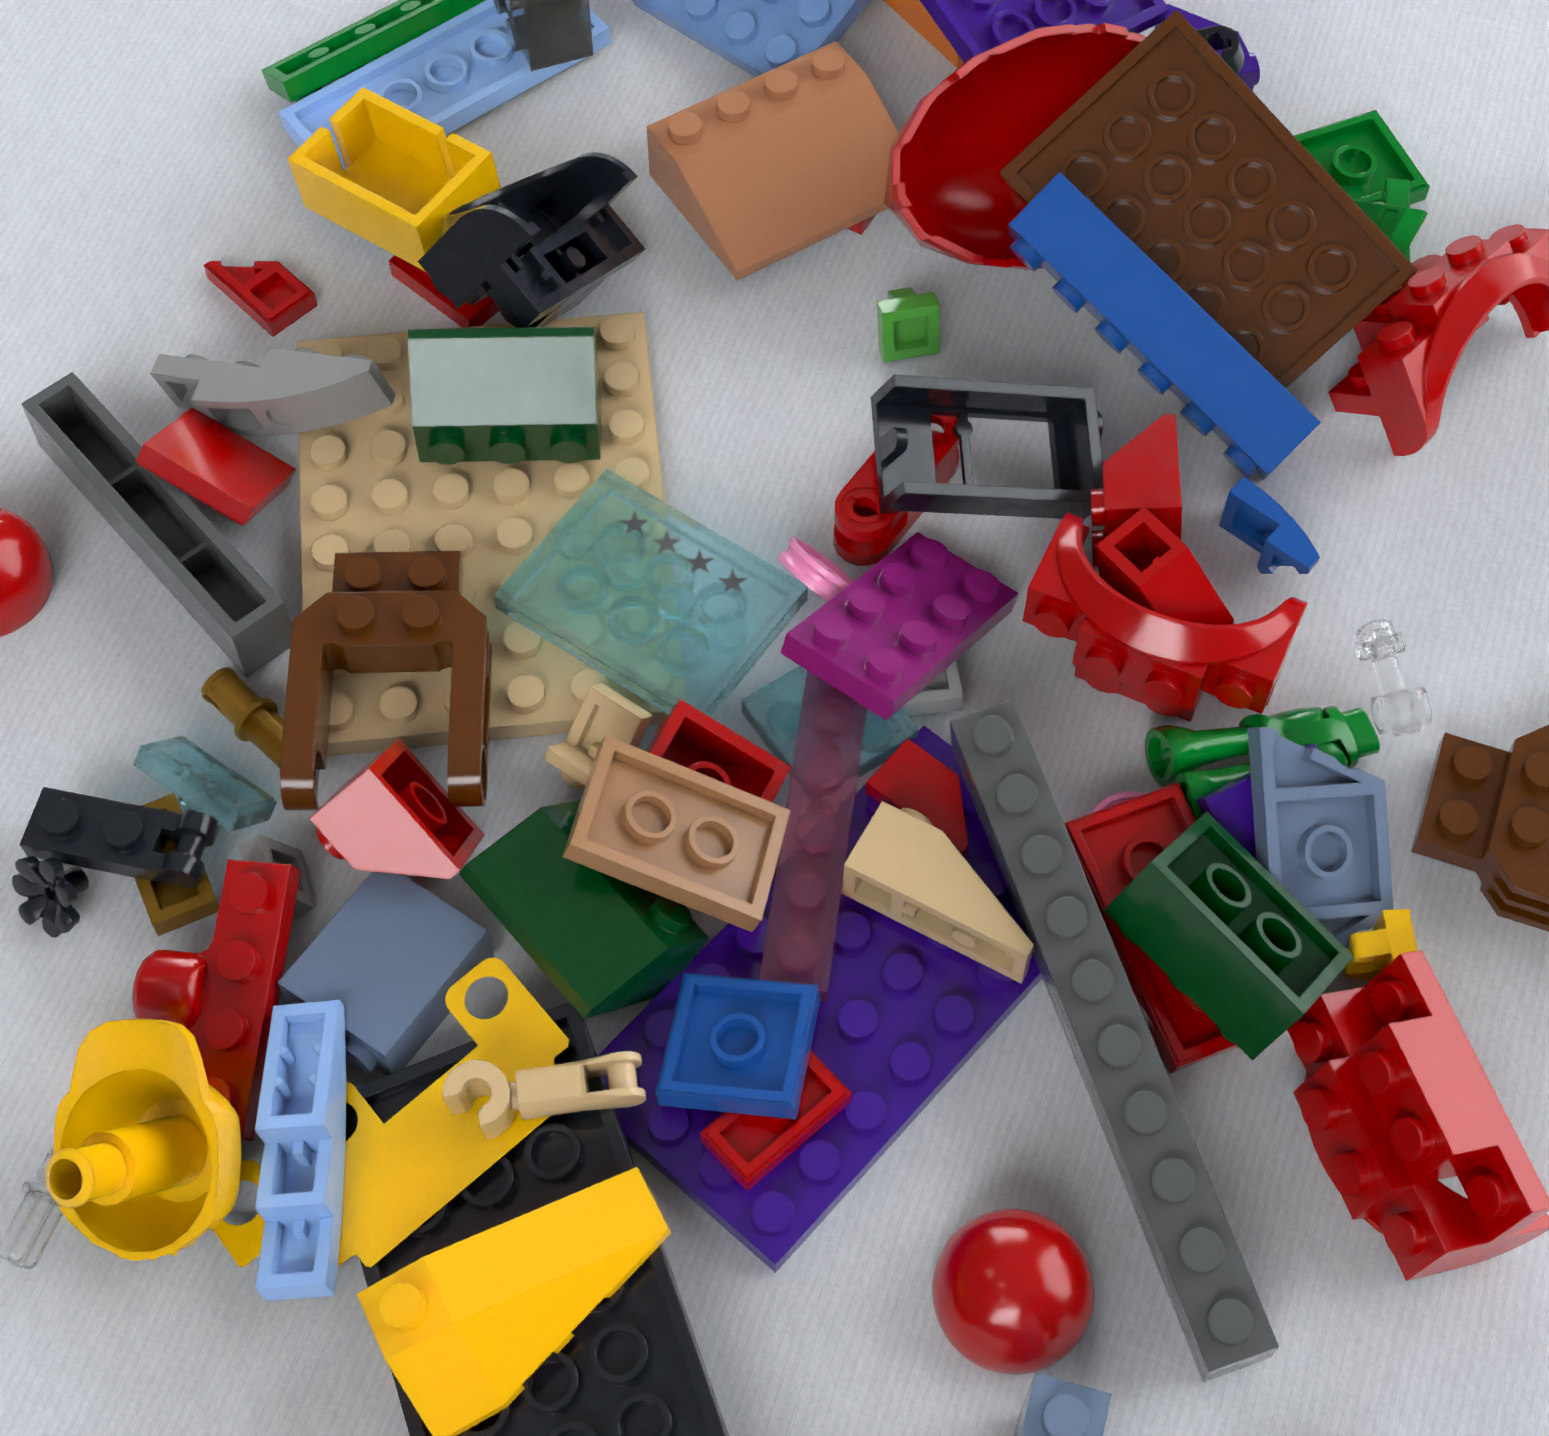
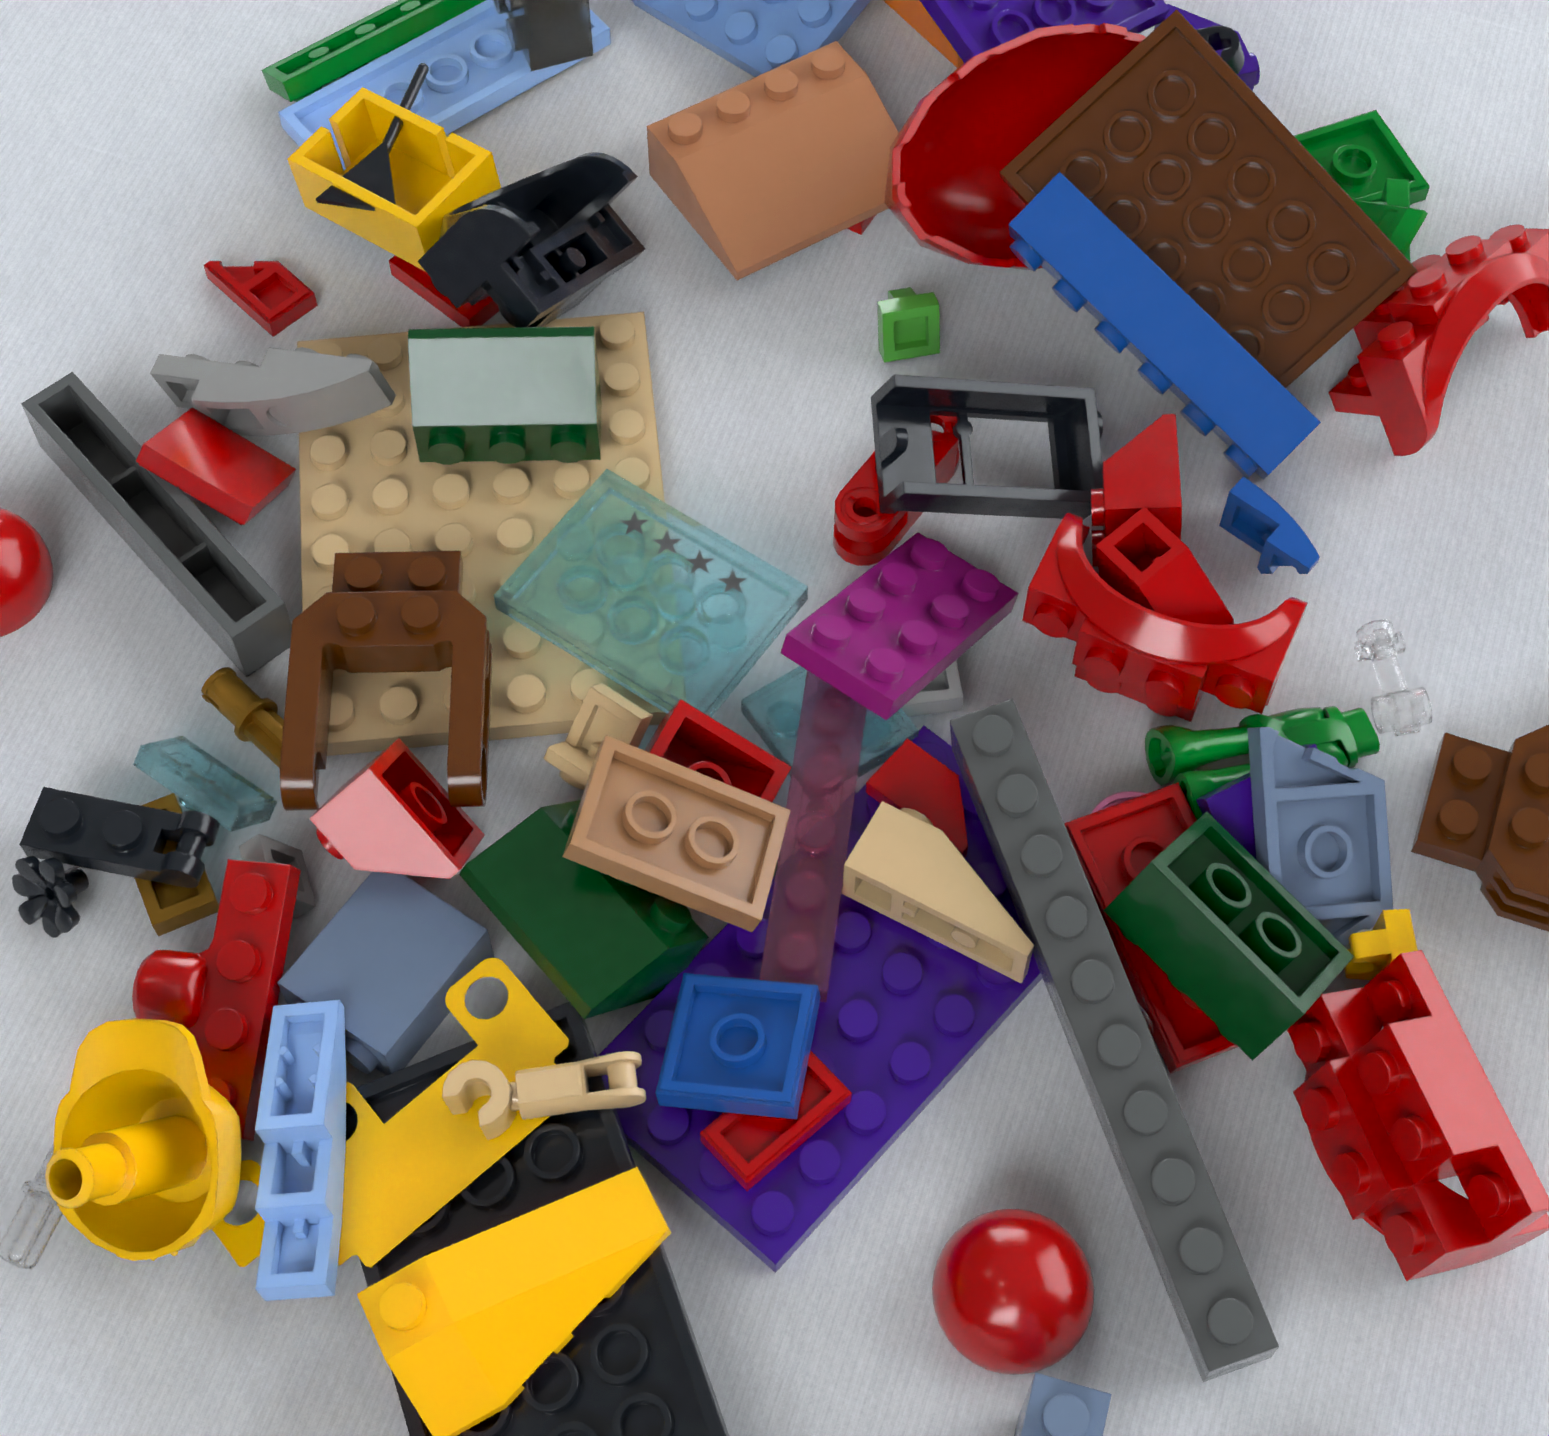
bright pink piece [777,536,854,601] -> none
none -> black piece [316,63,429,211]

